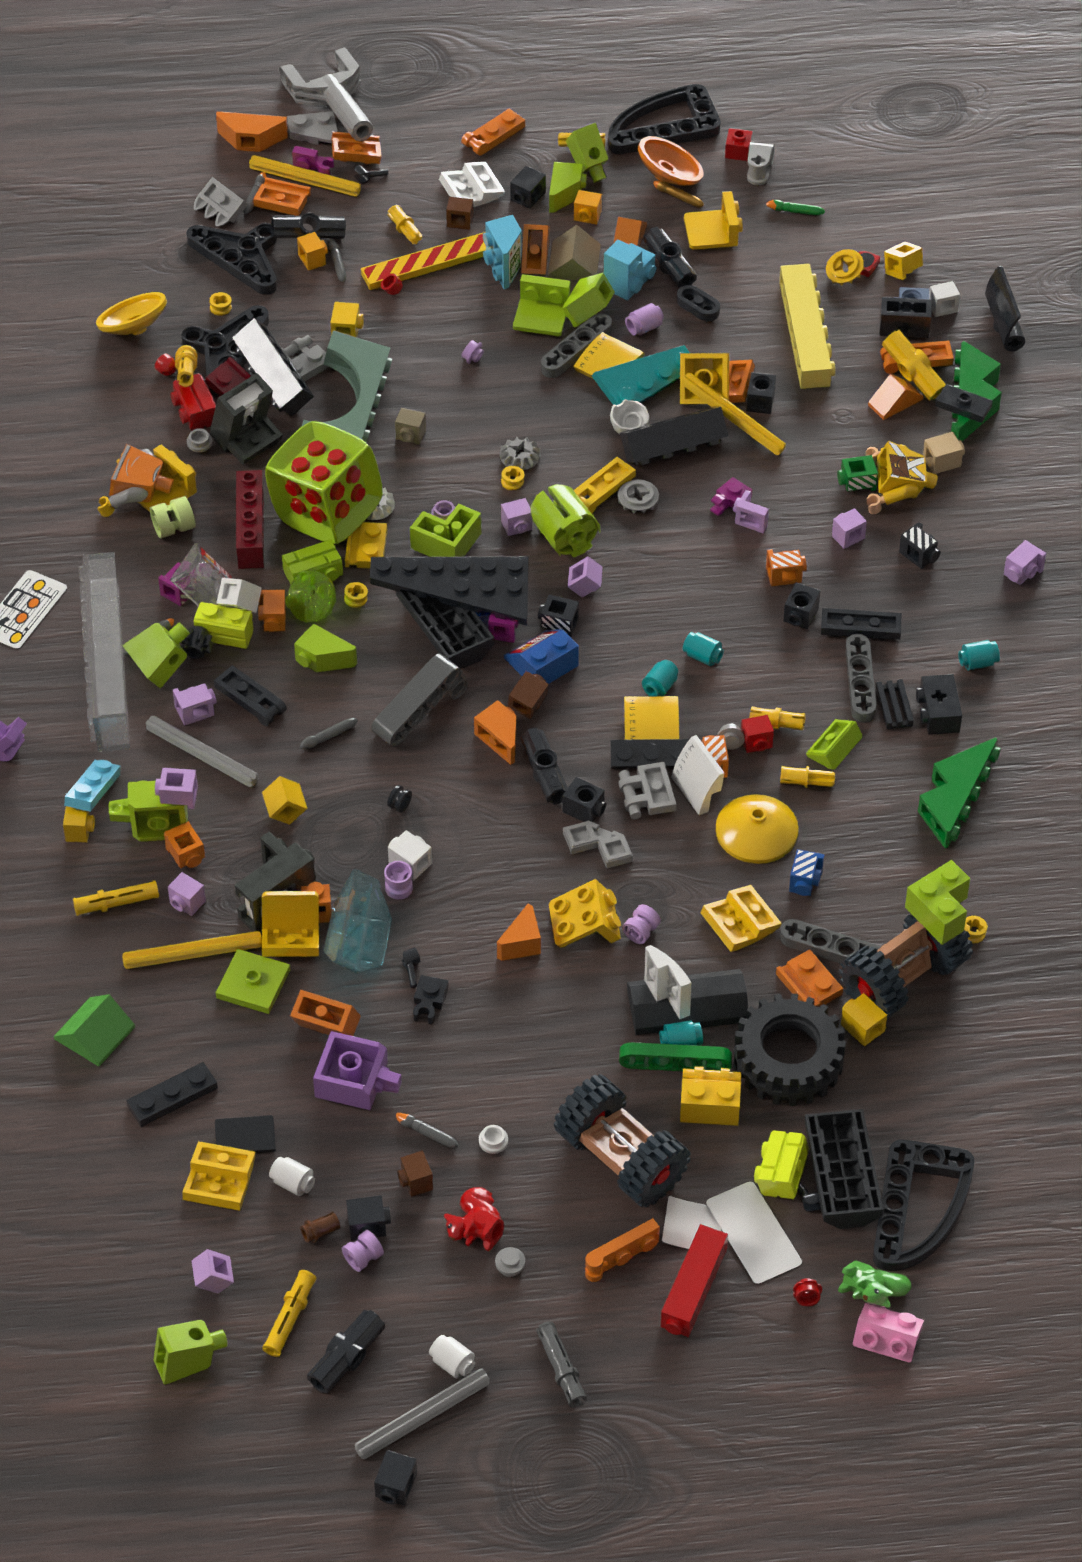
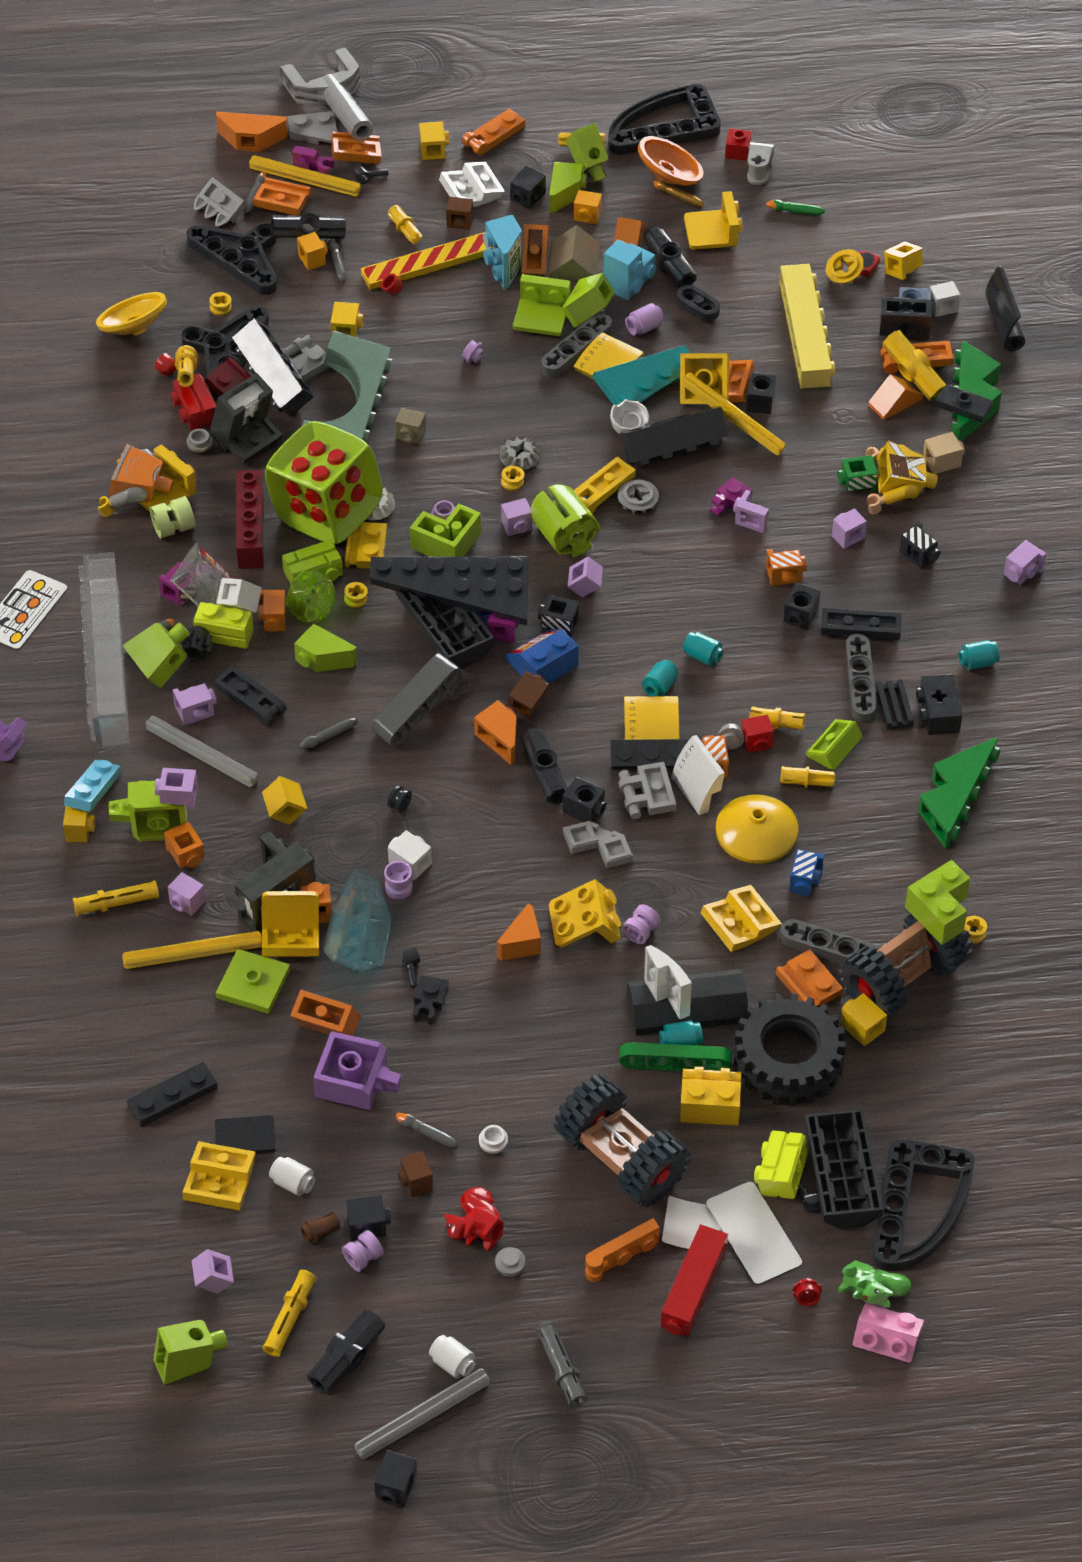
bright green slope [54,994,135,1066] -> none
none -> yellow brick [419,121,449,160]

